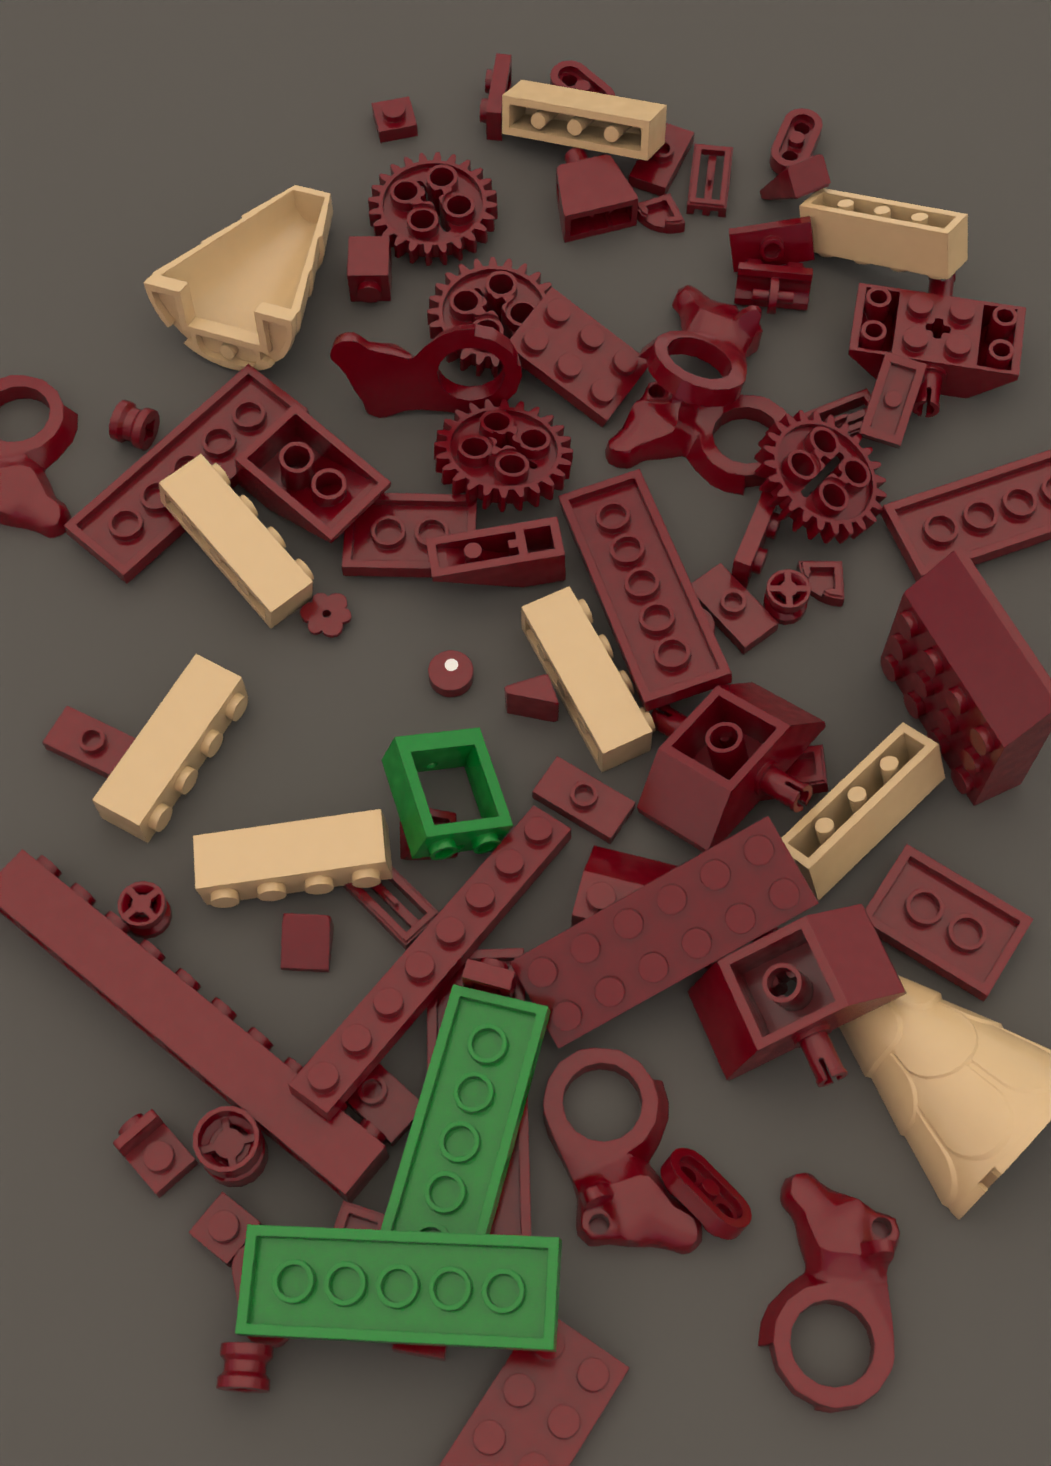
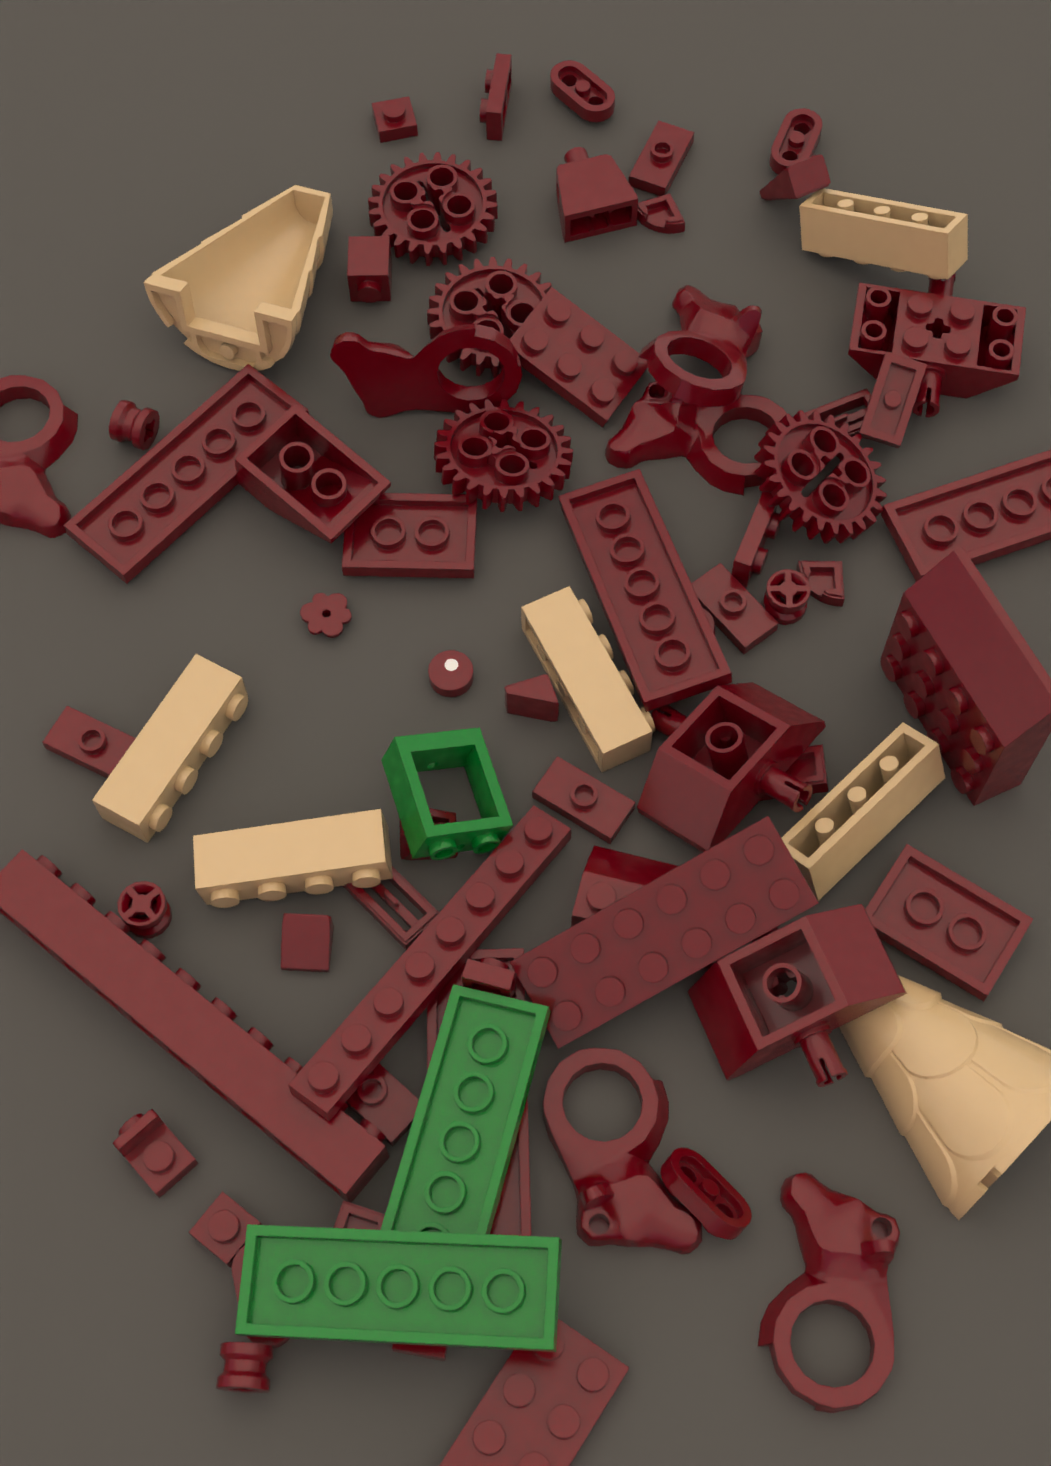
tan brick [159,454,314,629] -> none
dark red wheel [193,1106,268,1187] -> none
dark red slope [425,516,566,587] -> none
tan brick [502,80,667,161] -> none
dark red tile [686,143,733,218] -> none
dark red plate [729,216,815,272] -> none
dark red hips [734,258,813,315] -> none

